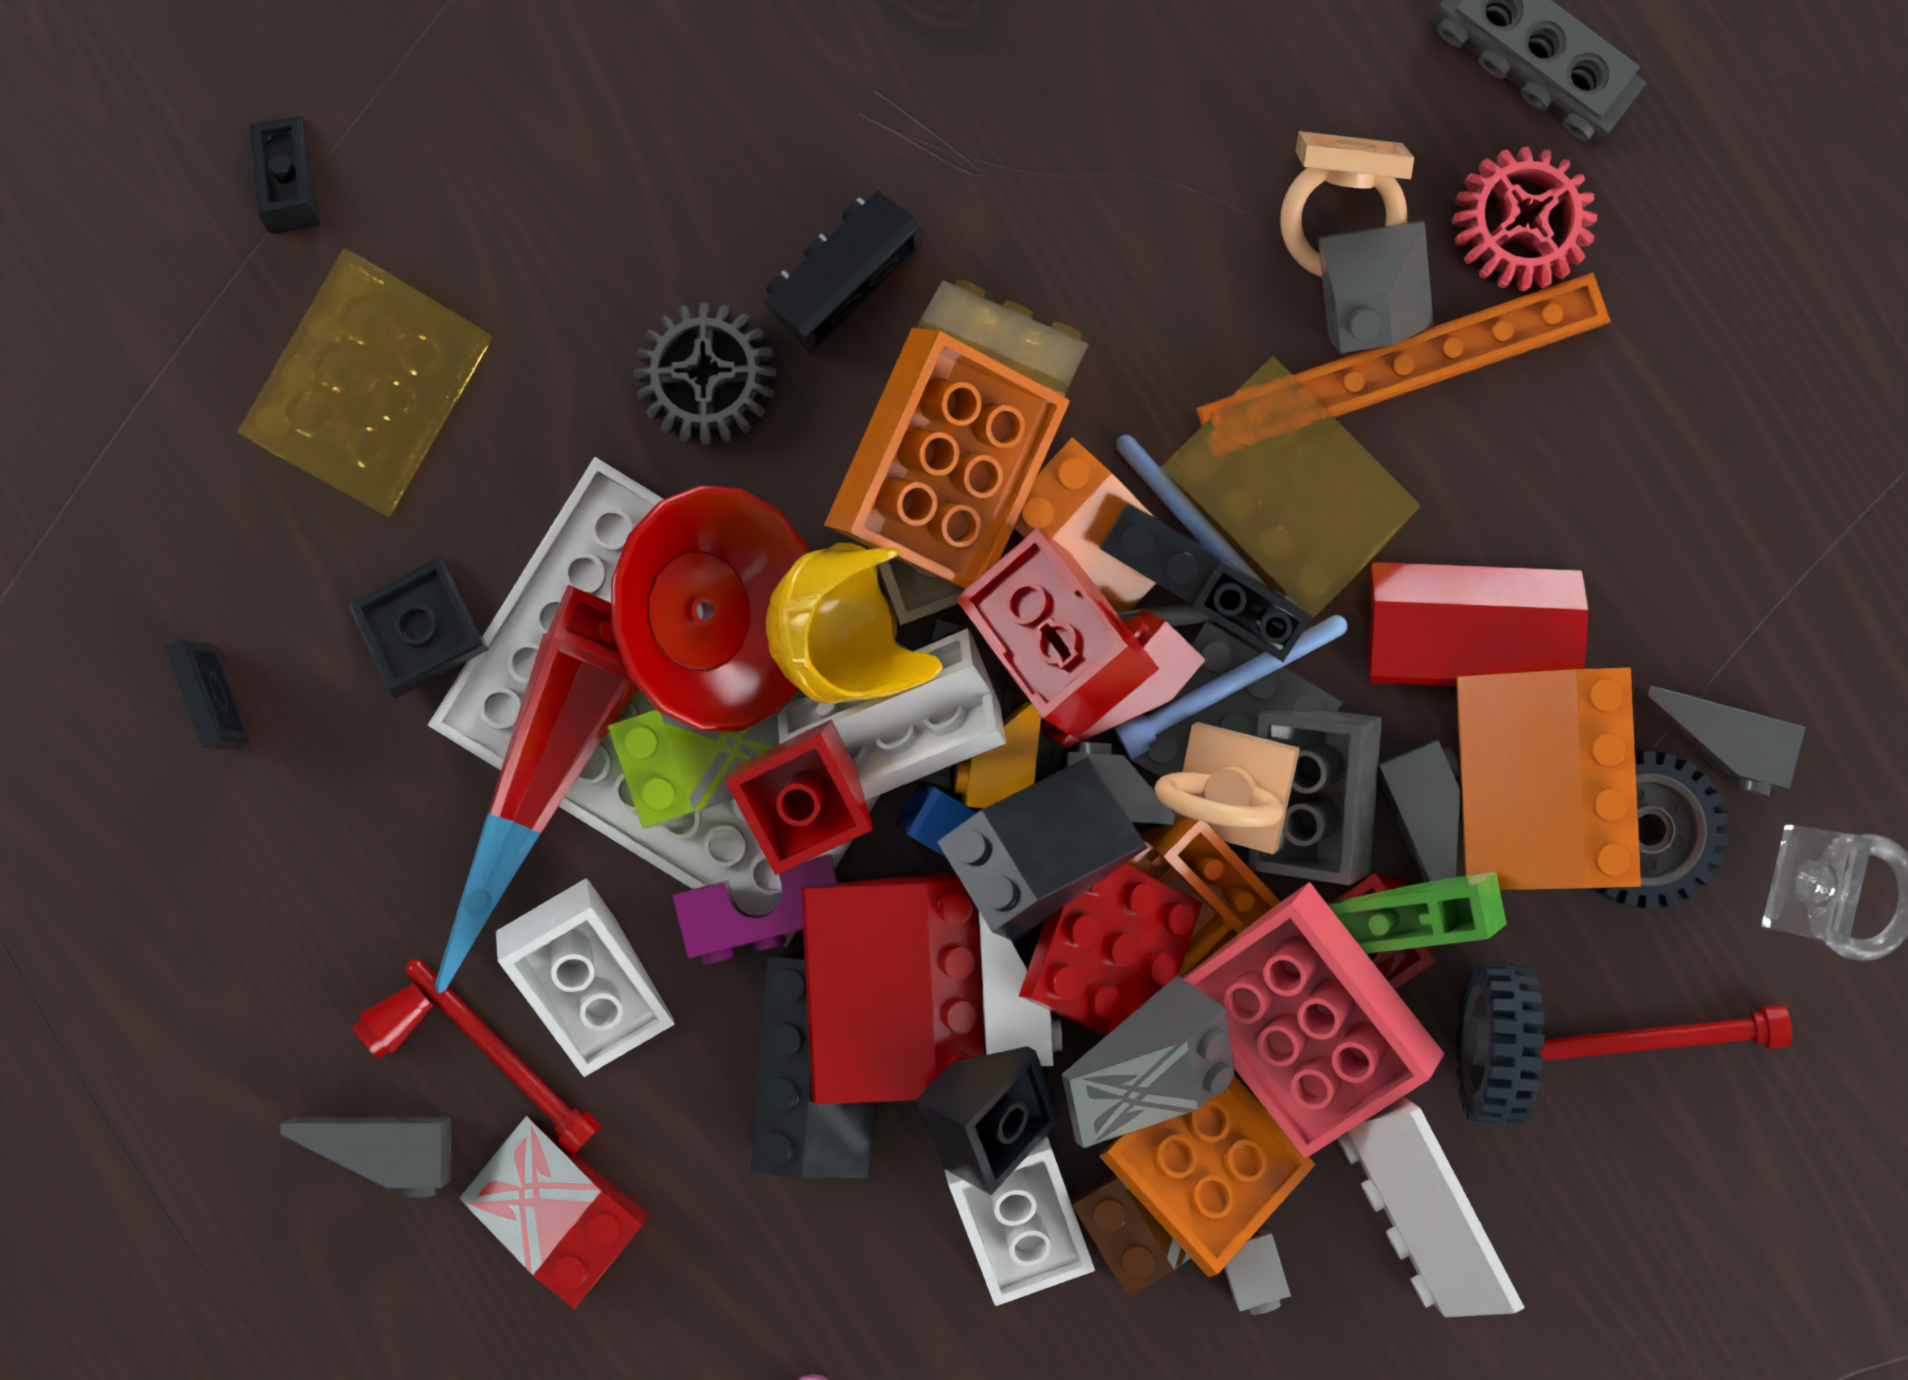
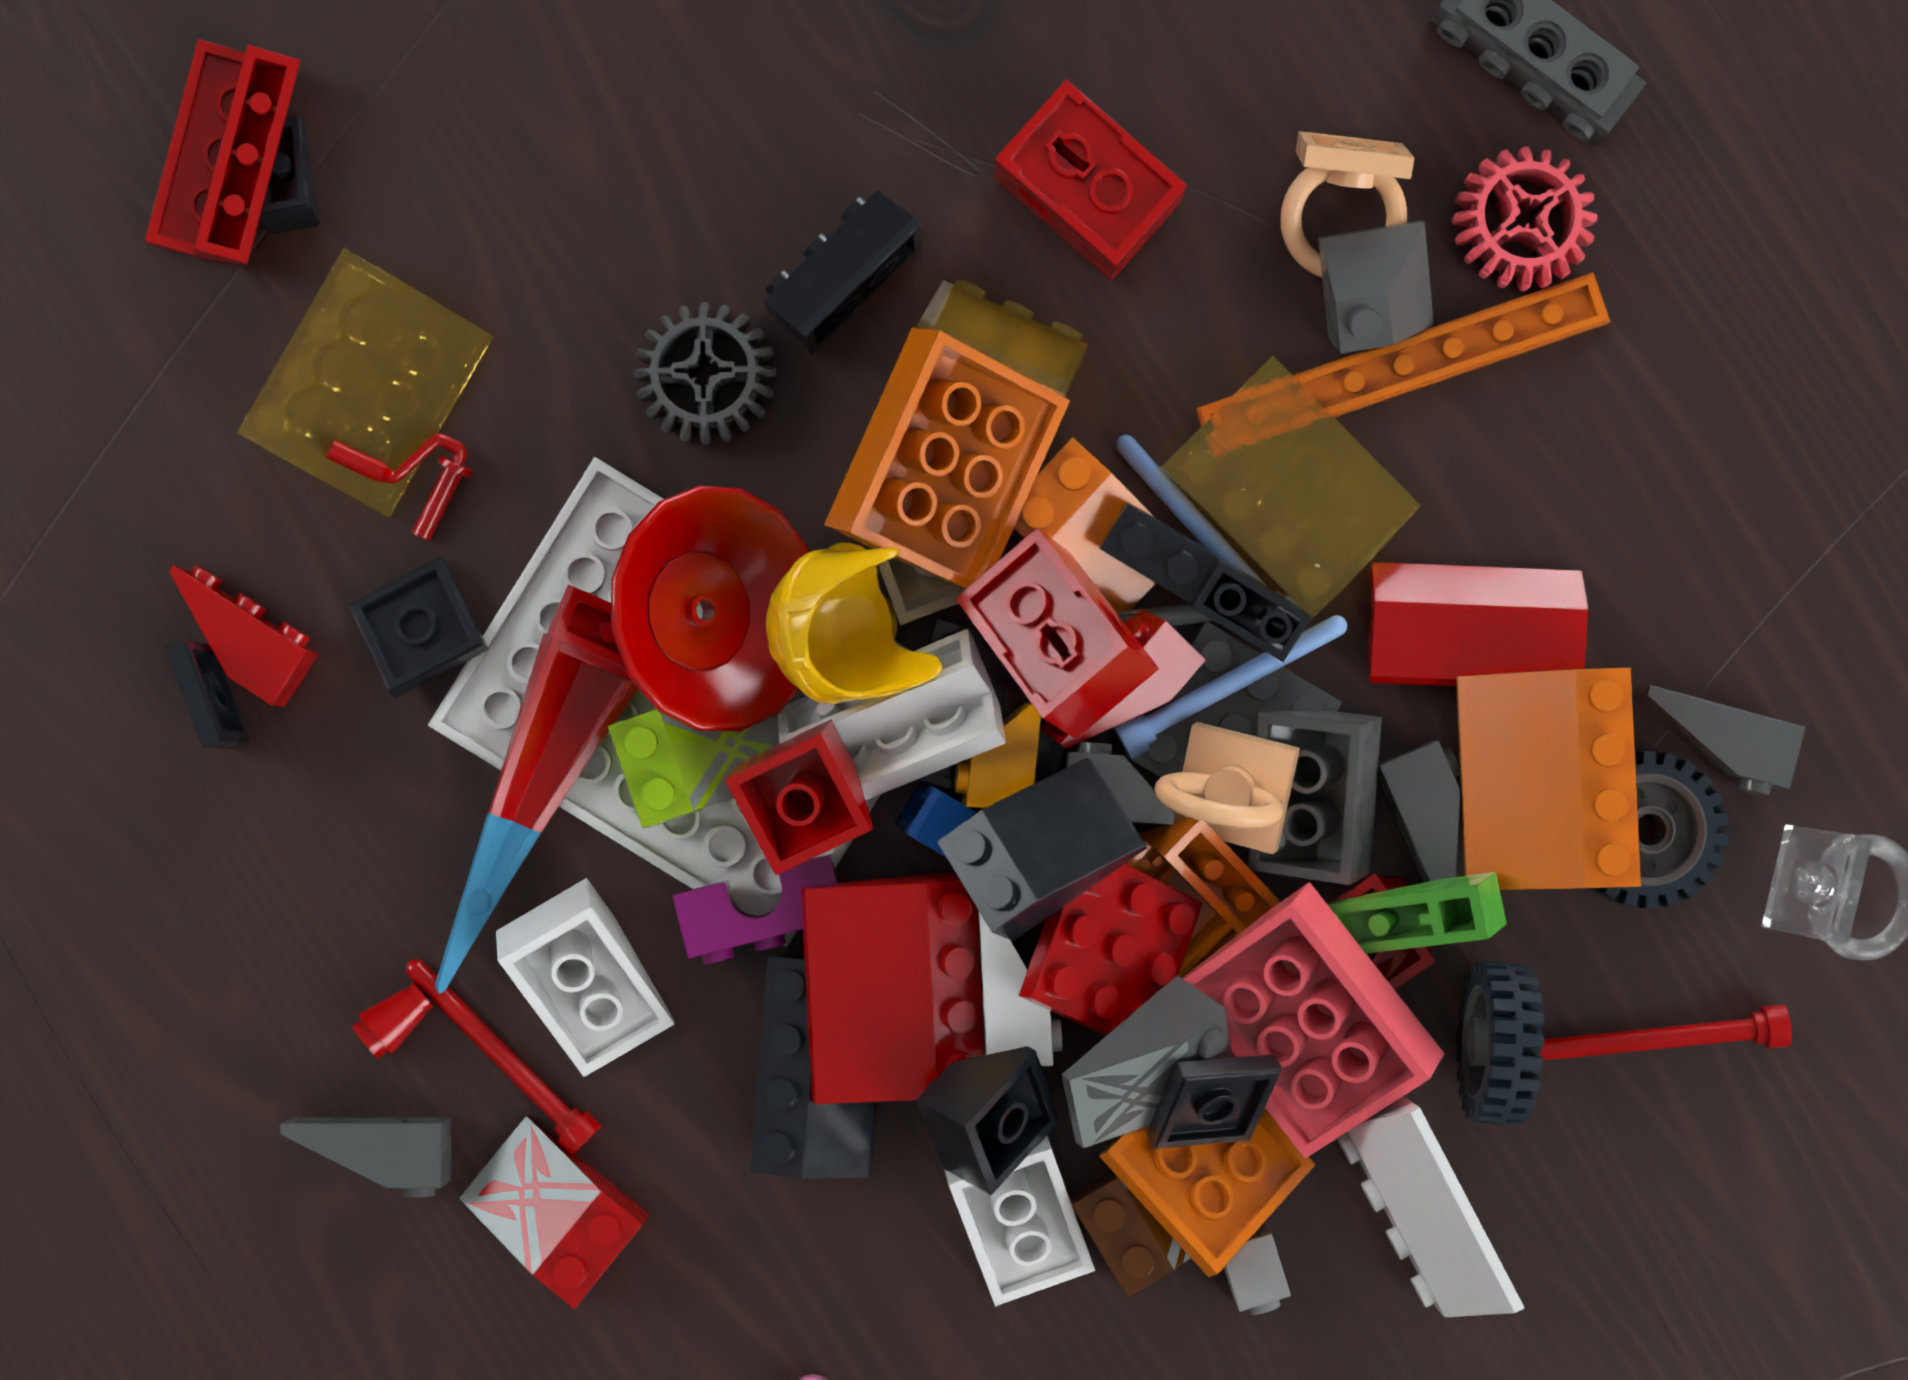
none -> red slope [145,39,301,265]
none -> red slope [169,564,319,707]
none -> red piece [325,433,474,541]
none -> red piece [994,79,1187,281]
none -> black tile [1147,1054,1282,1149]

